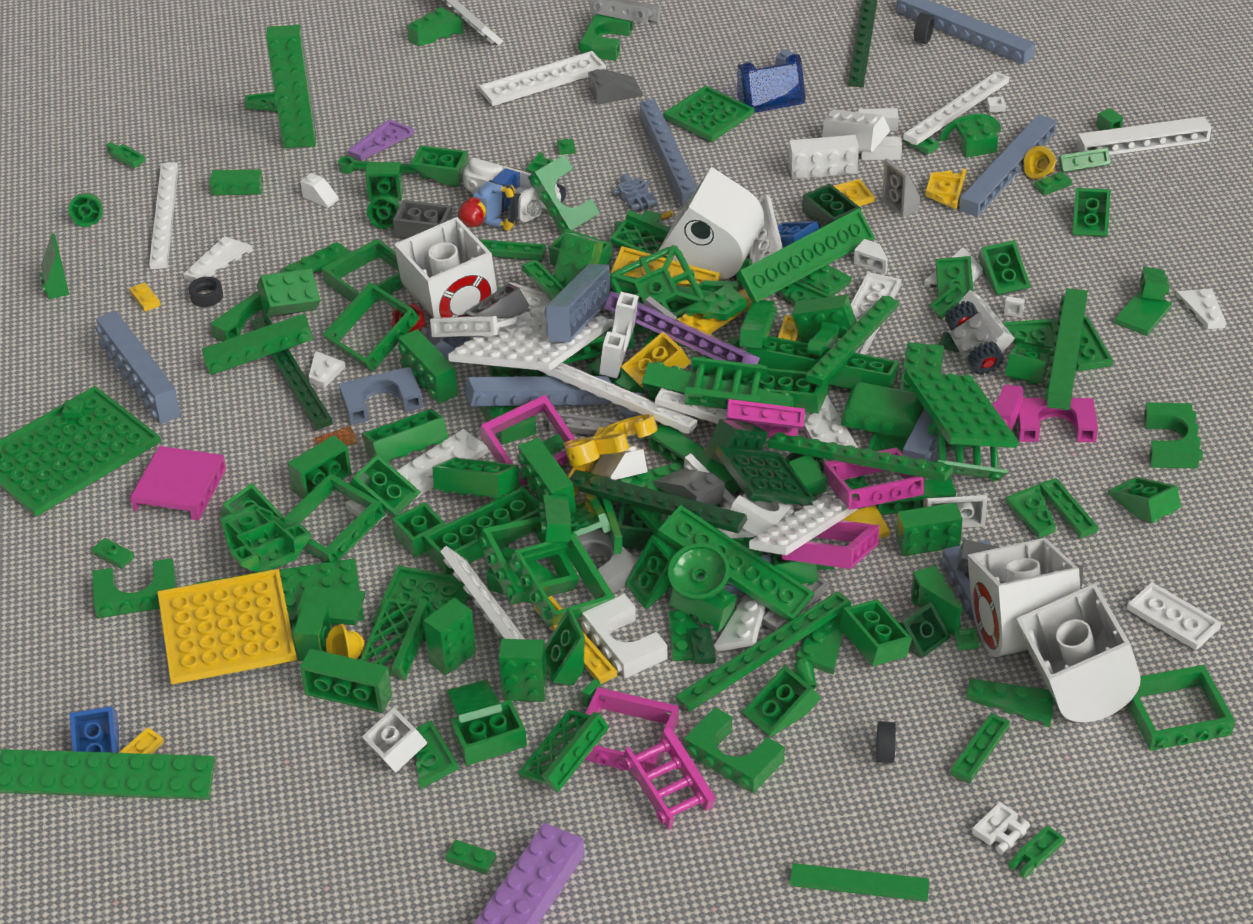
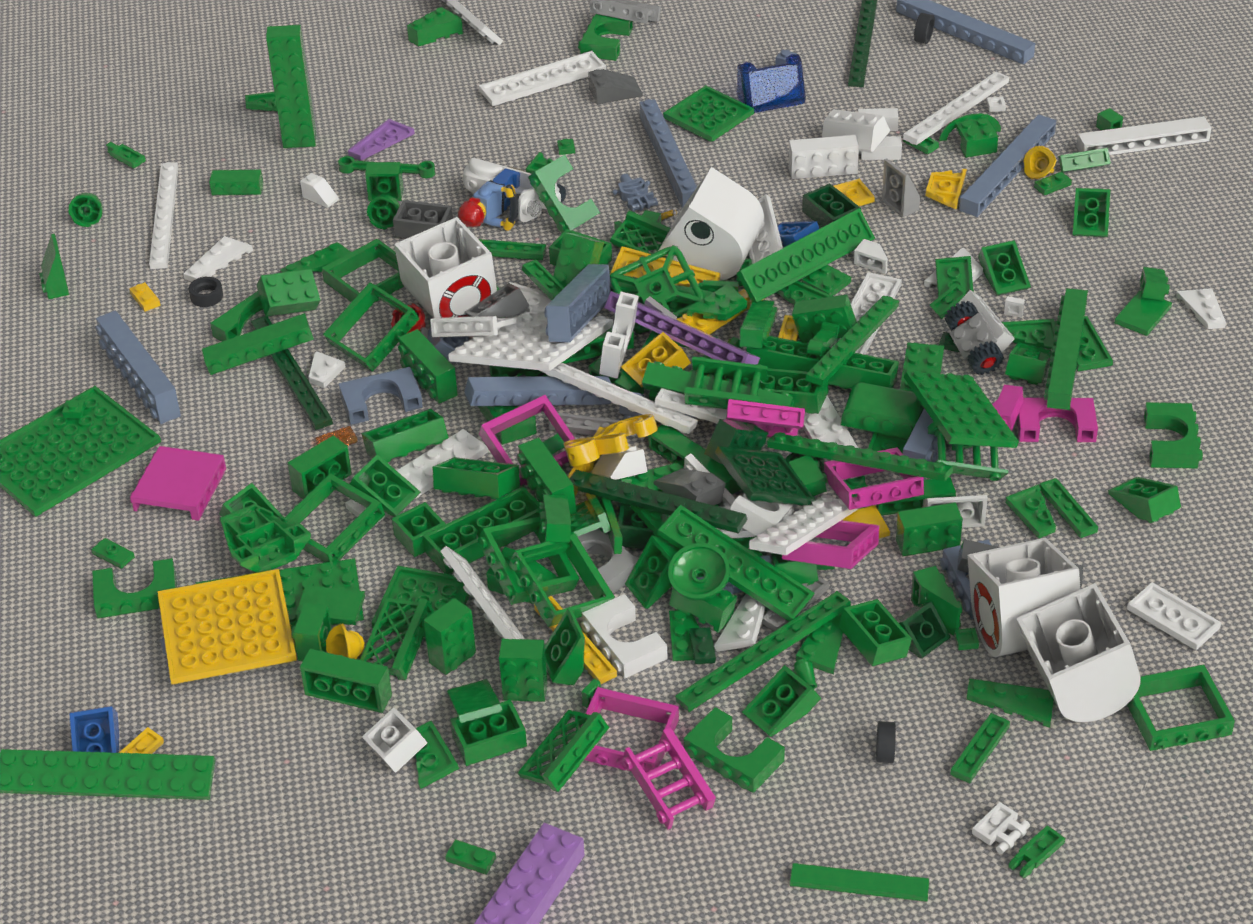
green slope [410,145,469,186] -> none

